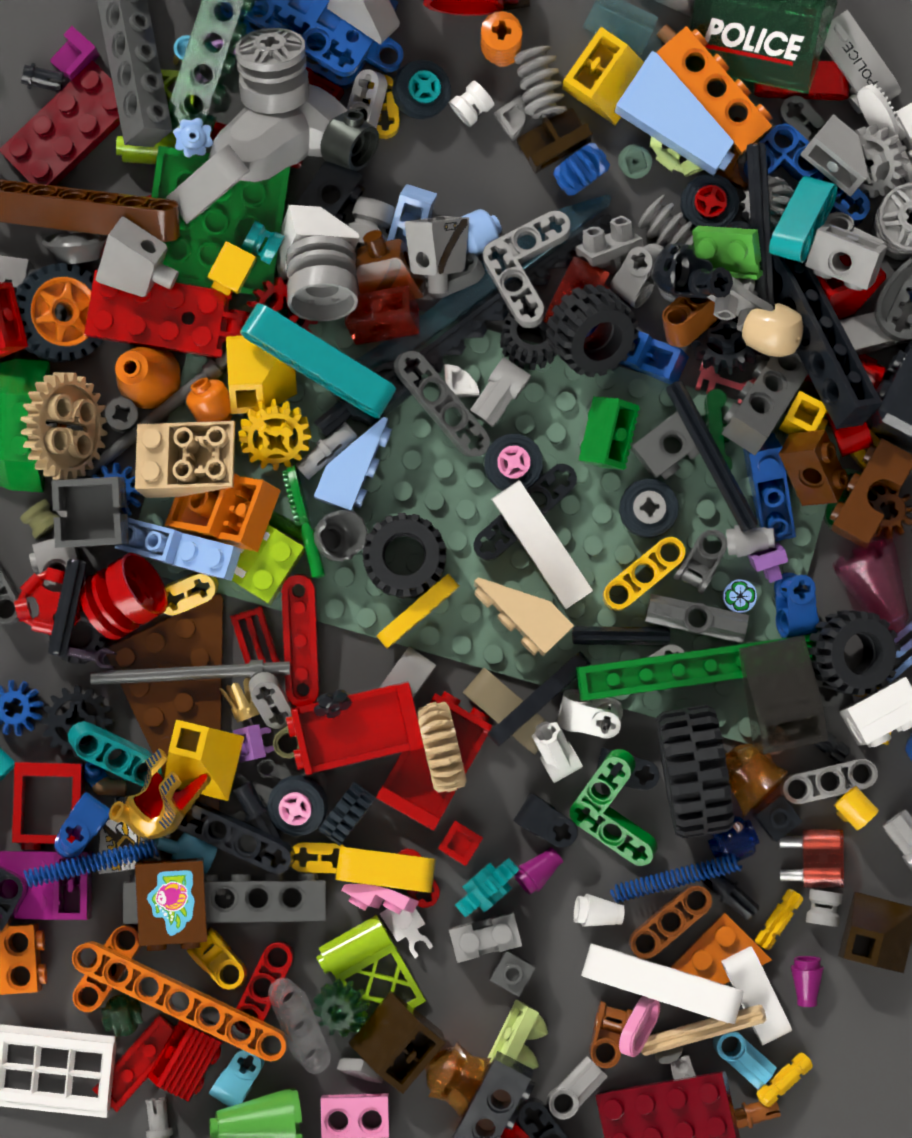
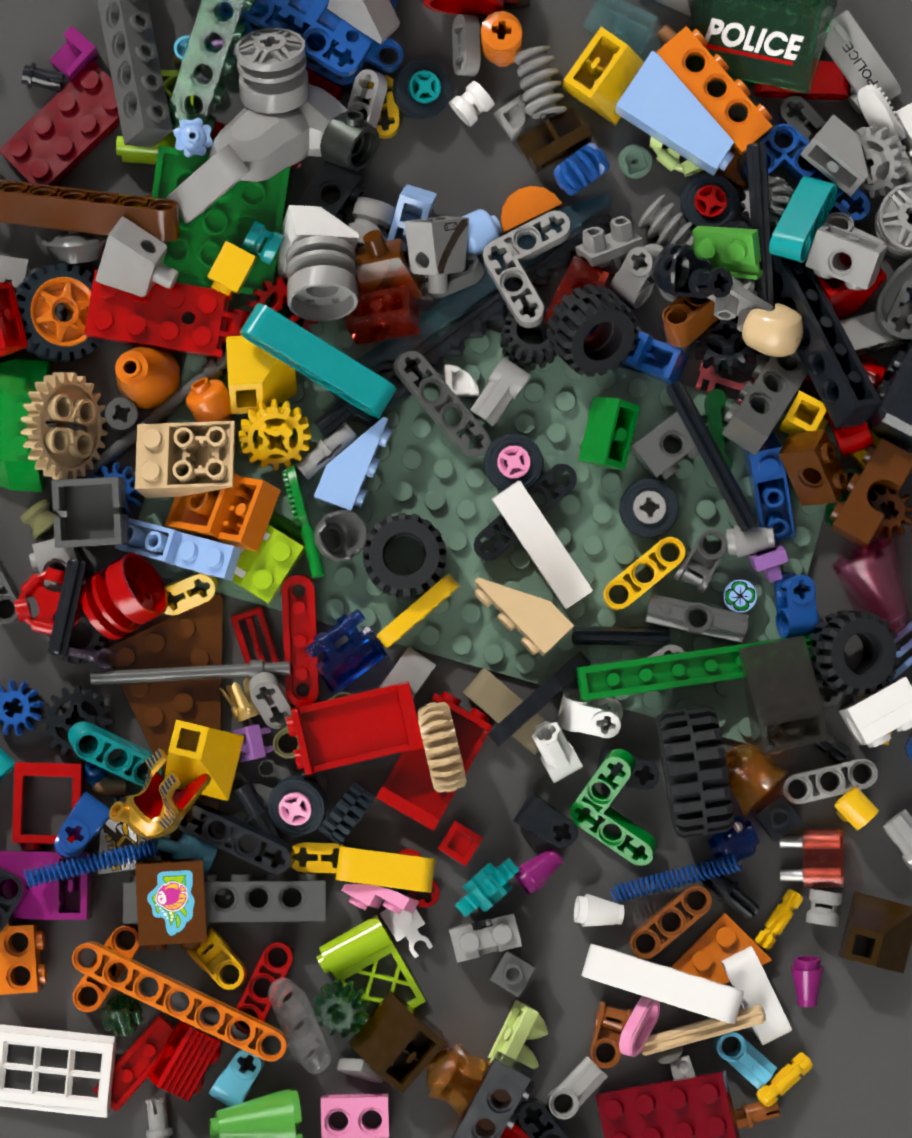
black plant [313,689,352,718] -> none
none -> clear blue plate [305,609,387,694]
none -> light grey beam [452,14,481,77]
none -> orange tile [500,186,562,234]

